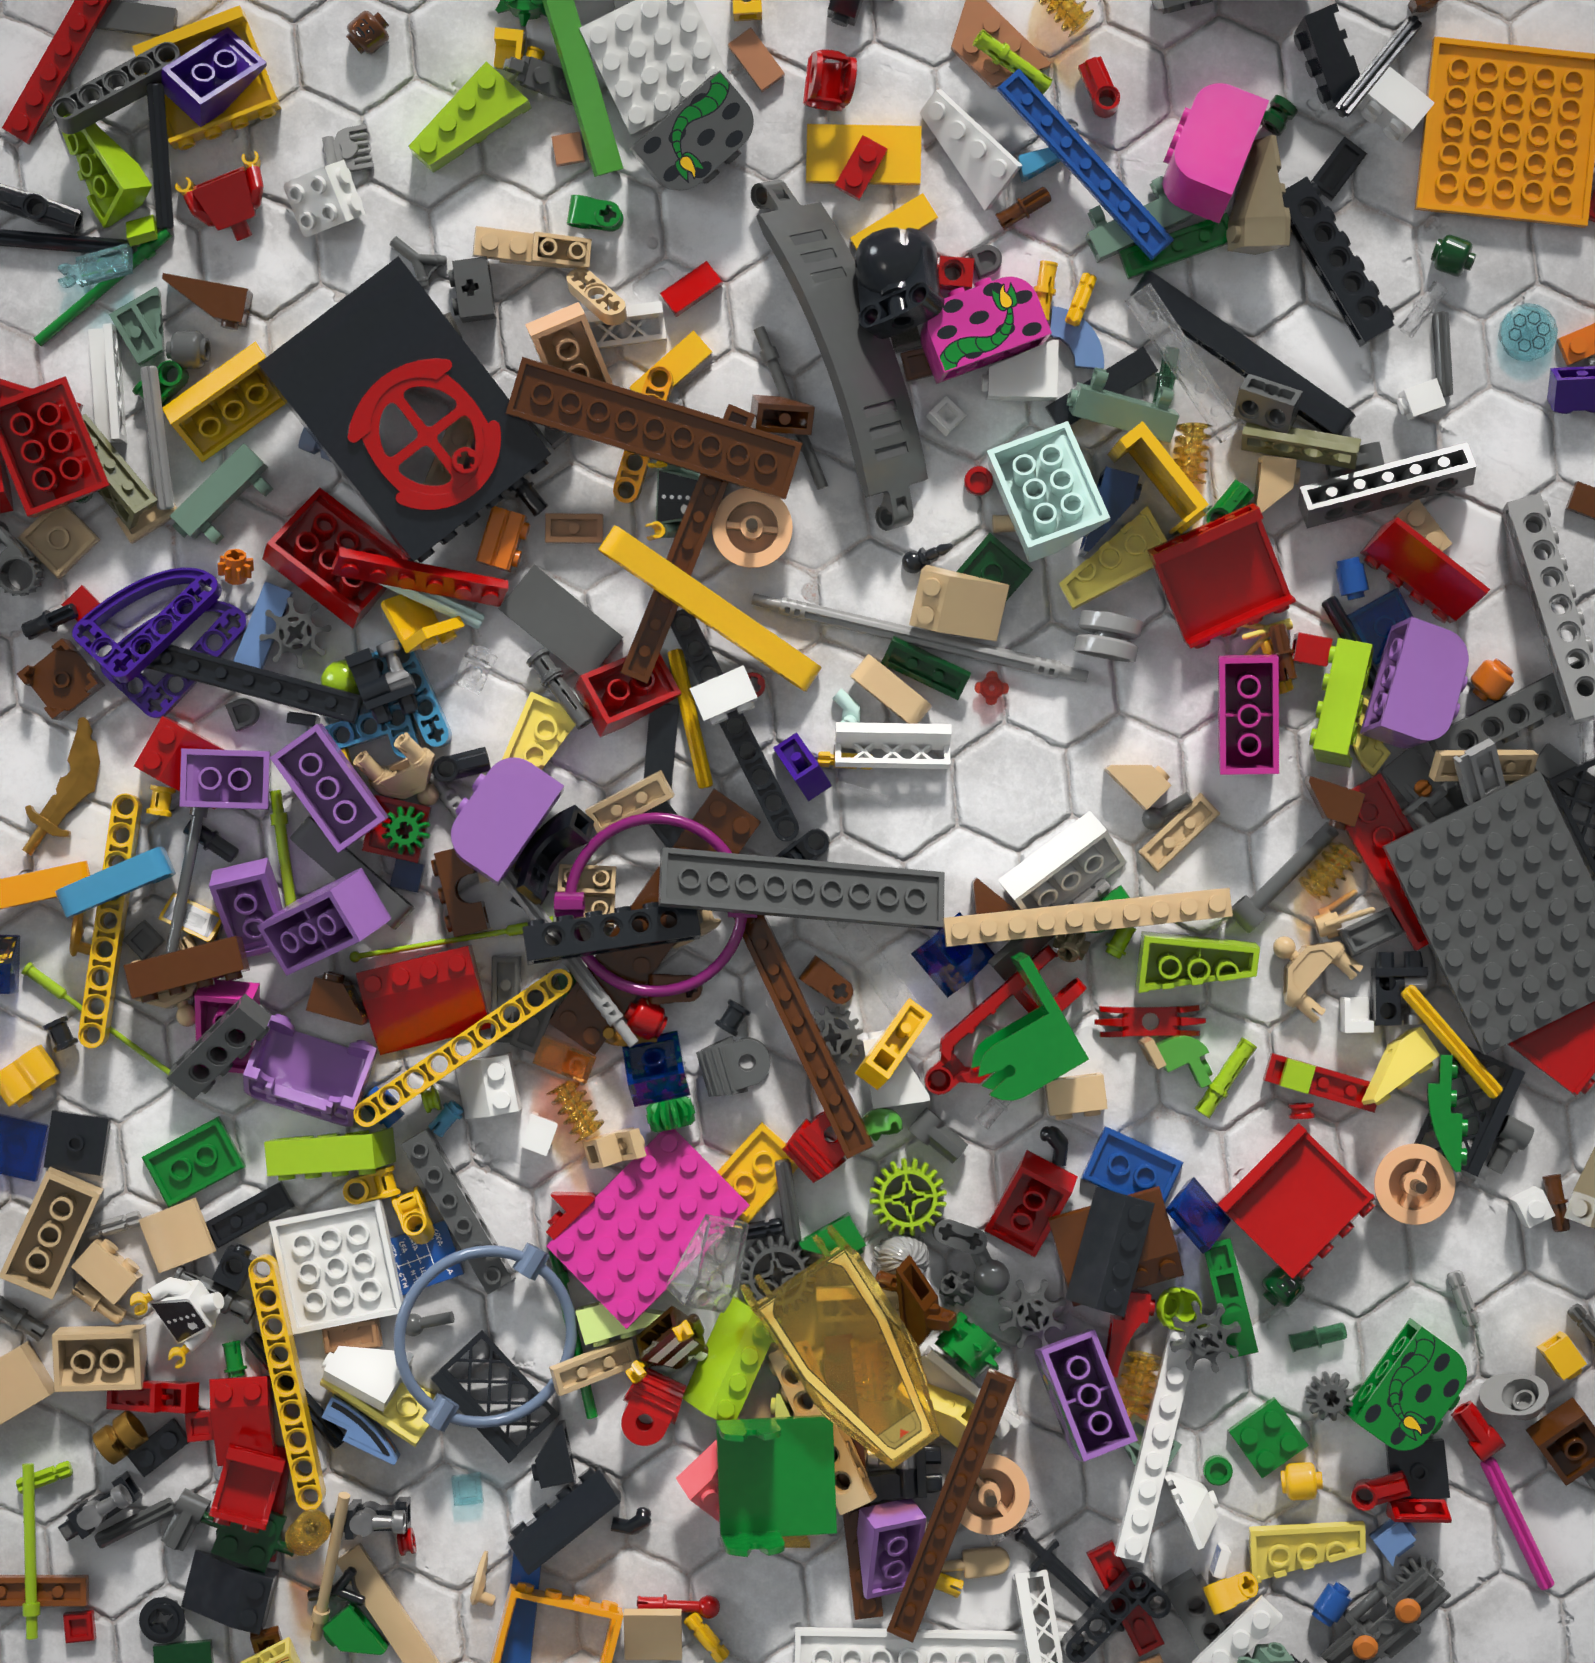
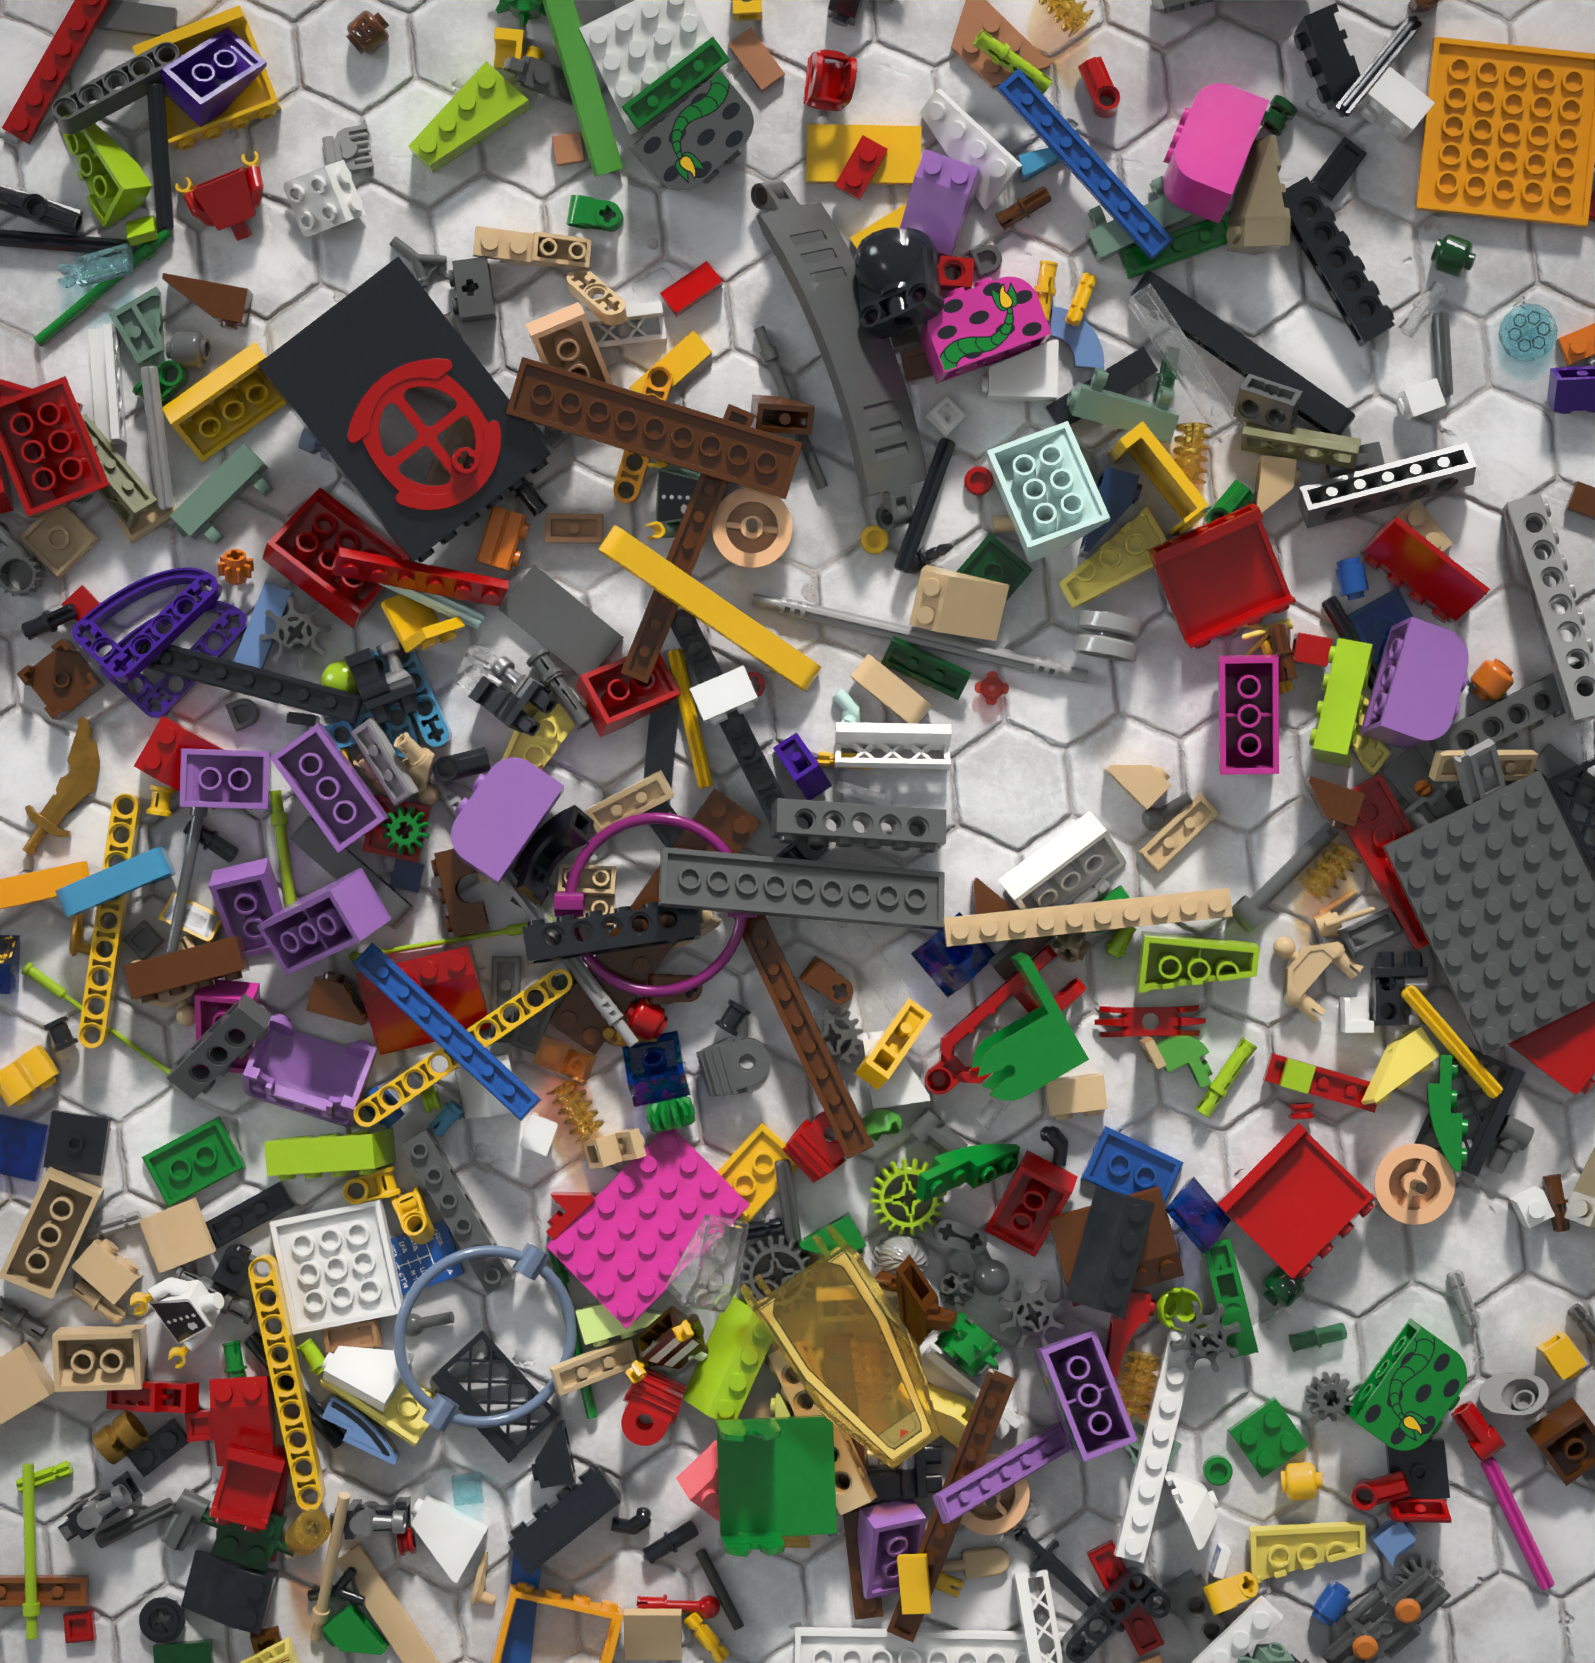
none -> lime pin [297,1337,325,1376]
none -> light grey tile [350,717,419,806]
none -> blue tile [352,943,541,1121]
none -> white slope [410,1493,488,1583]
none -> black hips [468,656,557,736]
none -> green tile [621,37,730,131]
none -> black axle [643,1521,699,1564]
none -> pearl dark grey bar [695,1548,744,1631]
none -> dark grey brick [771,798,946,853]
none -> yellow tile [860,525,889,555]
none -> black axle [894,438,955,573]
none -> yellow tile [897,1553,932,1614]
none -> medium lavender slope [900,149,982,256]
none -> green slope [915,1143,1020,1202]
none -> medium lavender tile [932,1423,1070,1523]

